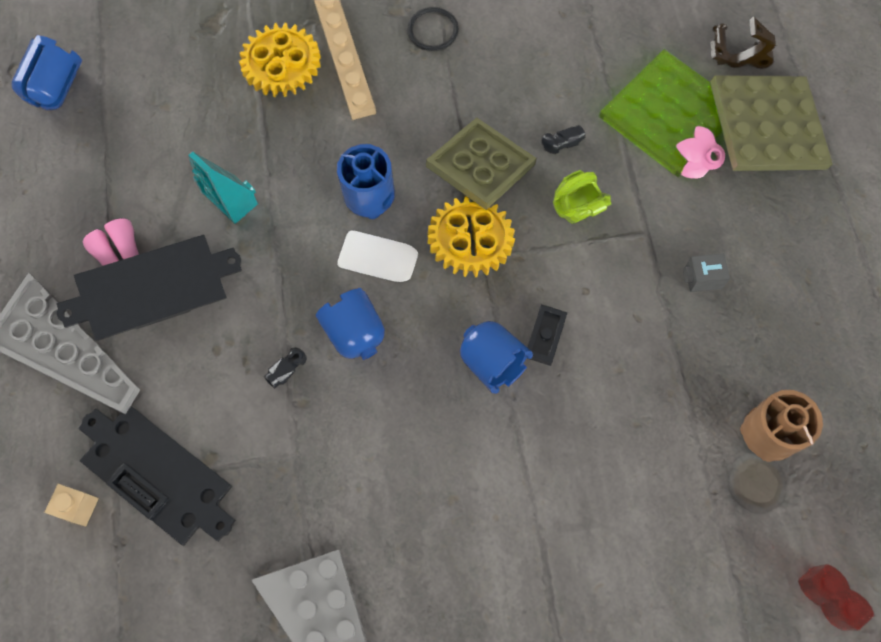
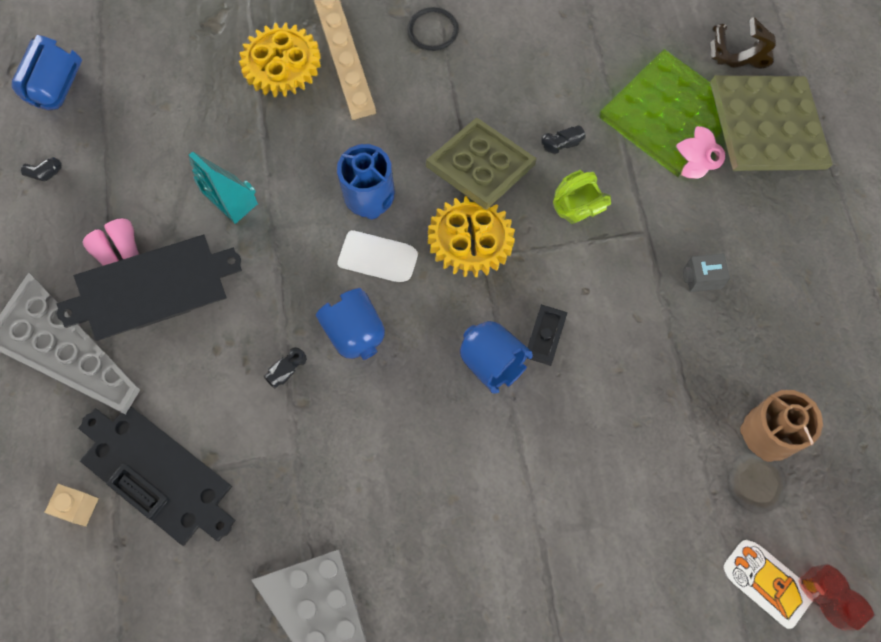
none -> black arm [21,157,62,181]
none -> sticker [724,540,816,629]

